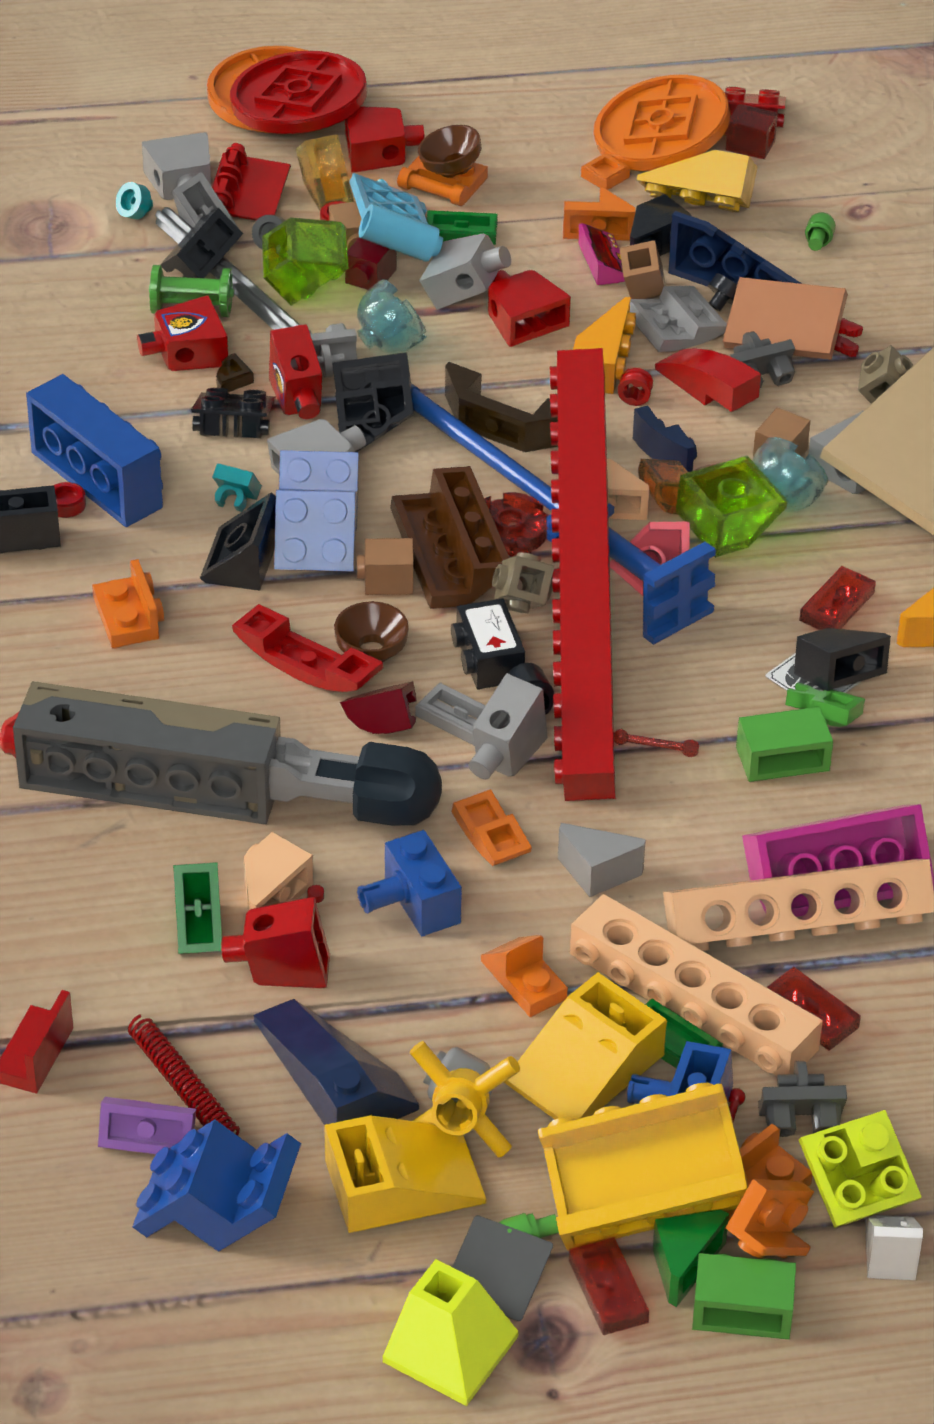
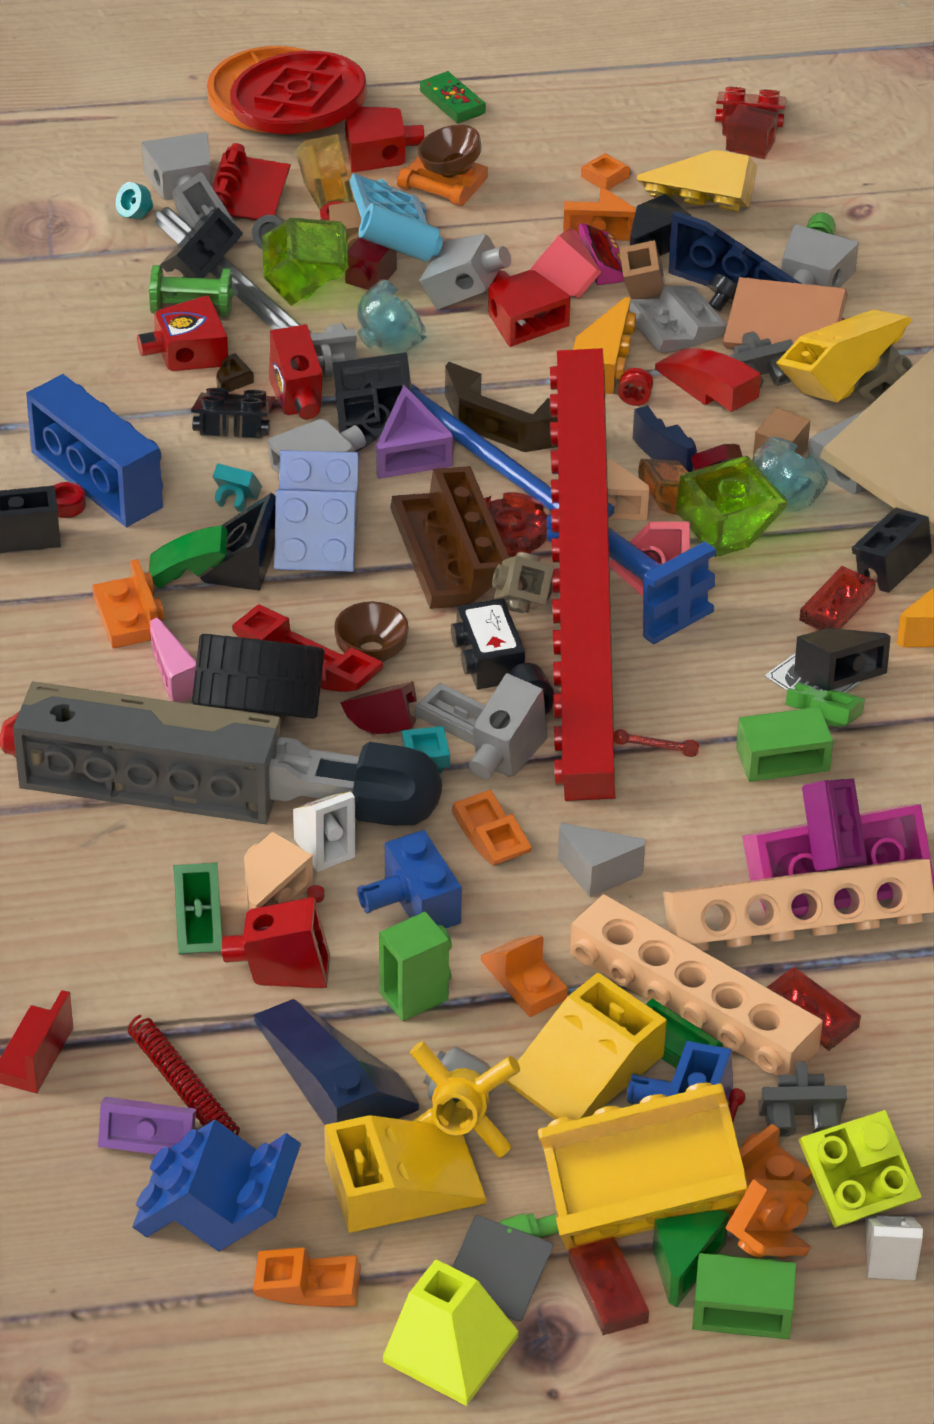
medium nougat brick [357,538,413,595] -> none
green tile [426,210,498,245] -> none
orange plate [594,74,731,171] -> none
none -> green slope [149,525,227,589]
none -> bright pink slope [150,618,196,703]
none -> black tyre [192,634,325,719]
none -> orange slope [253,1247,361,1307]
none -> white slope [293,791,355,872]
none -> medium lavender slope [376,385,453,479]
none -> bright green piece [379,911,452,1021]
none -> teal tile [402,726,450,774]
none -> green tile [420,71,486,123]
none -> coral slope [530,229,601,299]
none -> dark red tile [691,444,743,470]
none -> yellow slope [776,309,912,403]
none -> light grey torso [781,224,859,288]
none -> magenta slope [802,778,867,871]
none -> black hinge [852,507,932,593]

